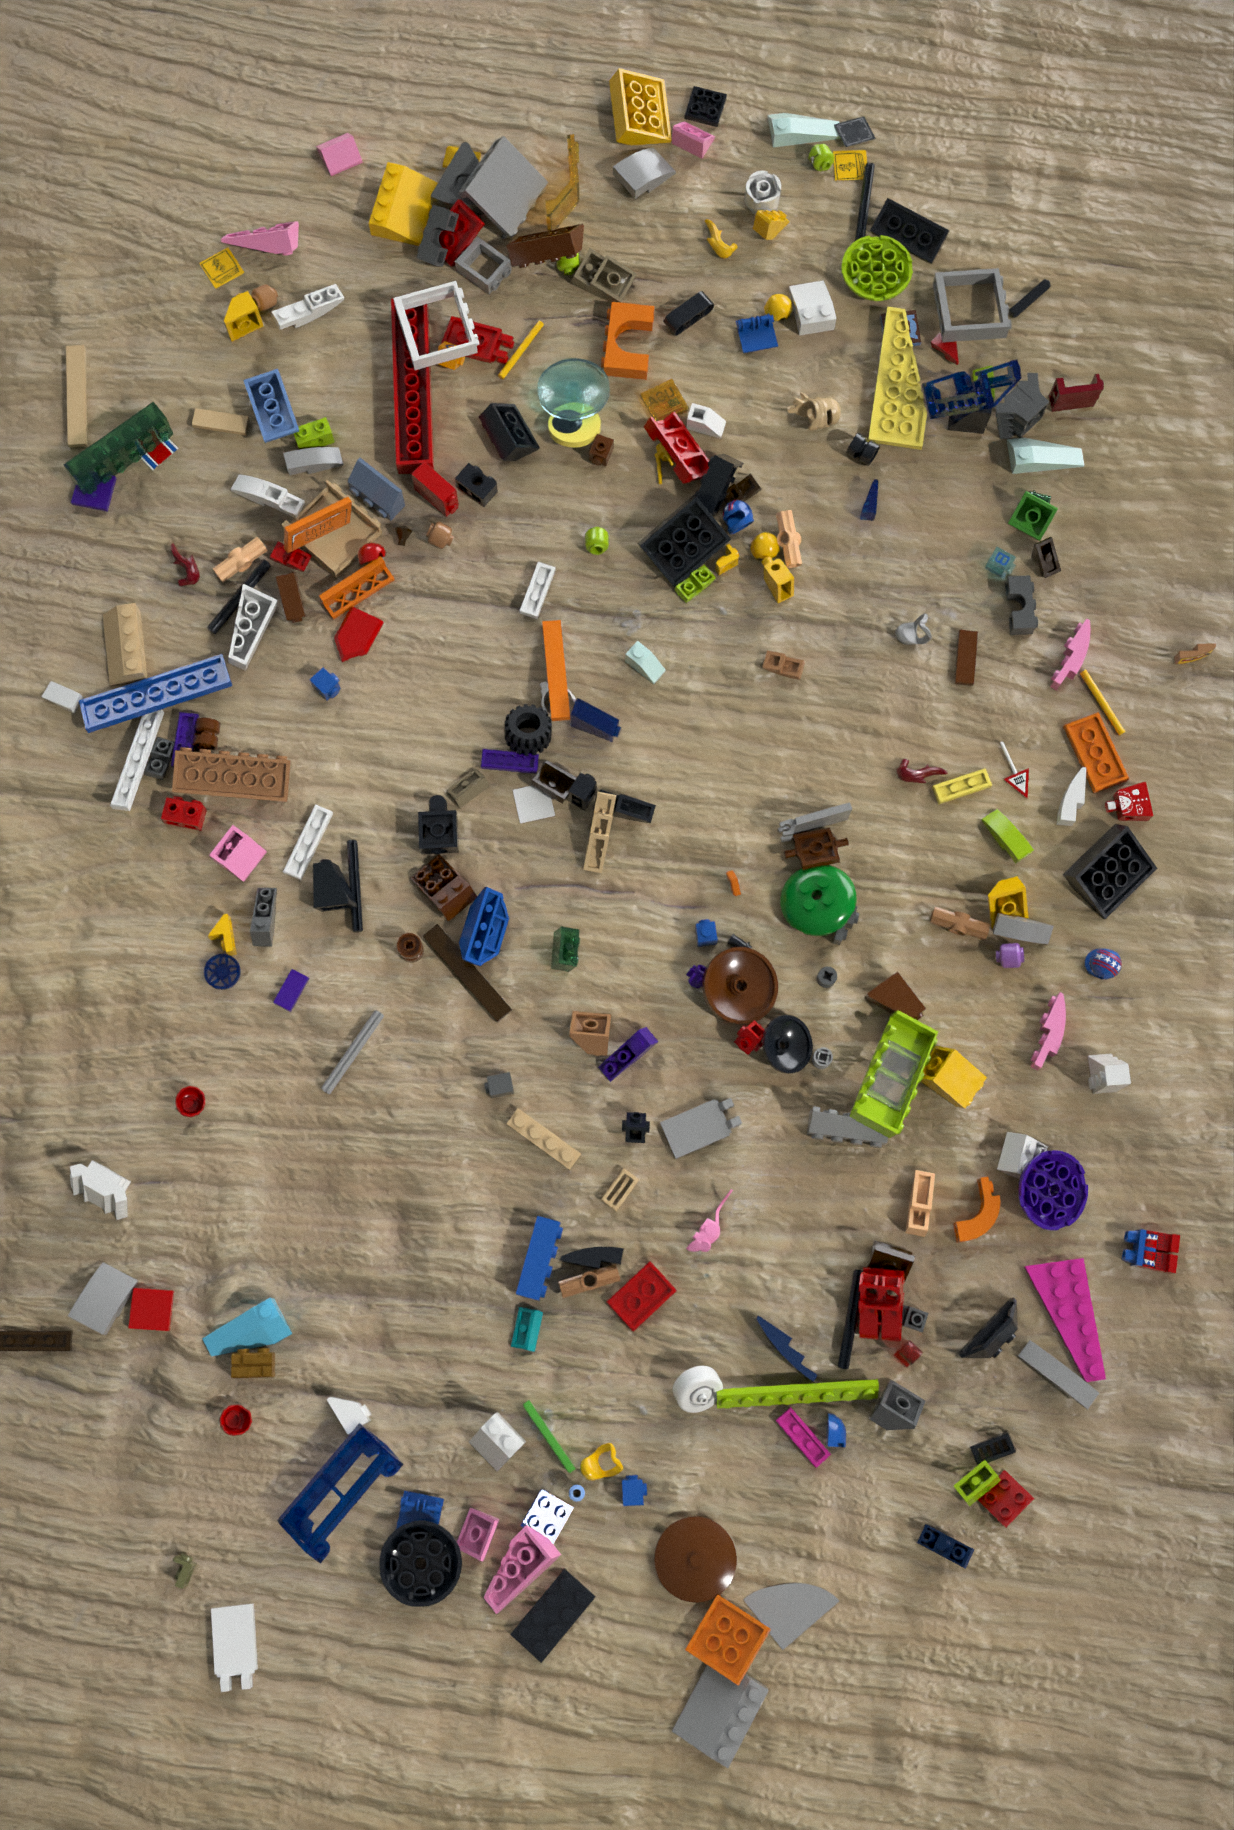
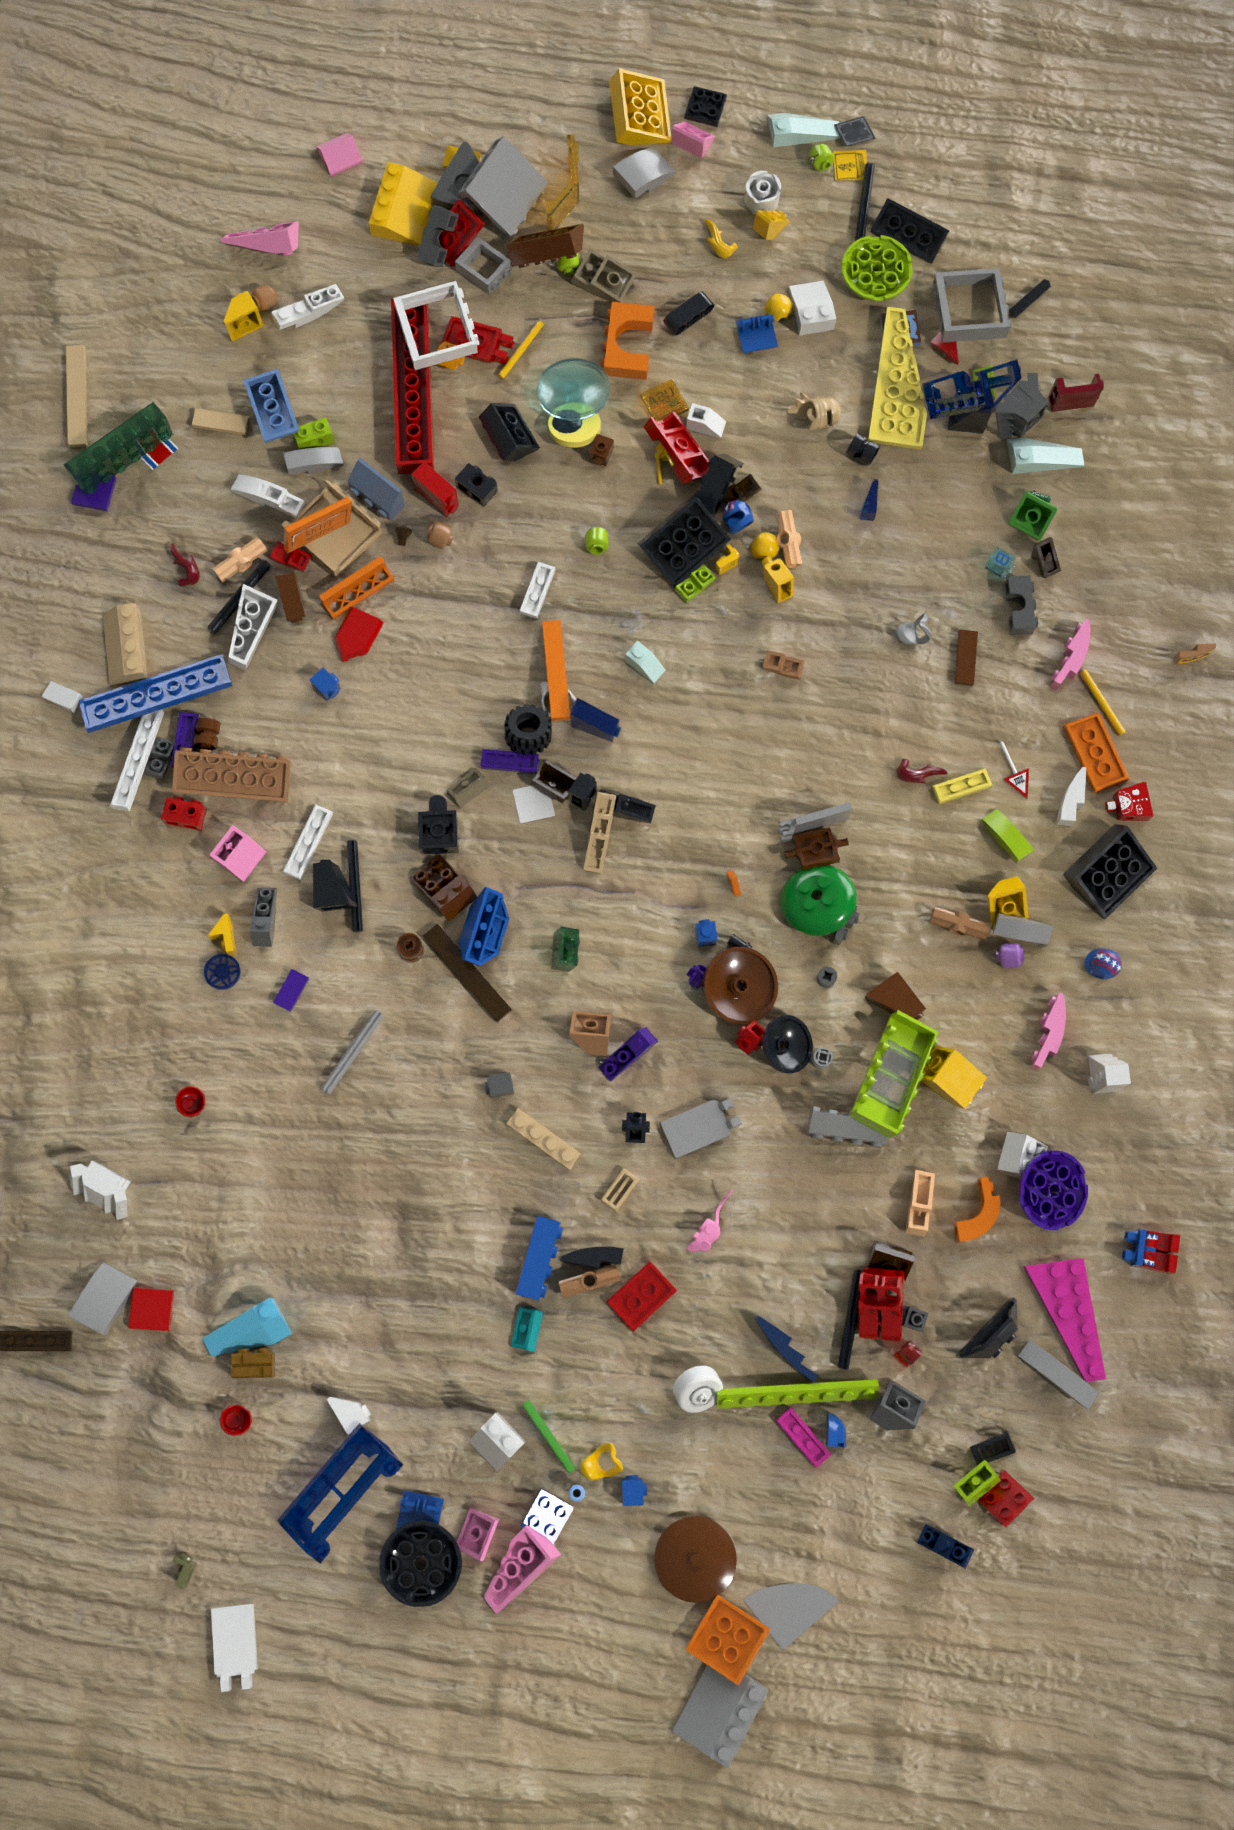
yellow sticker [199,248,245,289] -> none
red hair [358,543,386,565] -> none
black plate [510,1568,596,1663] -> none

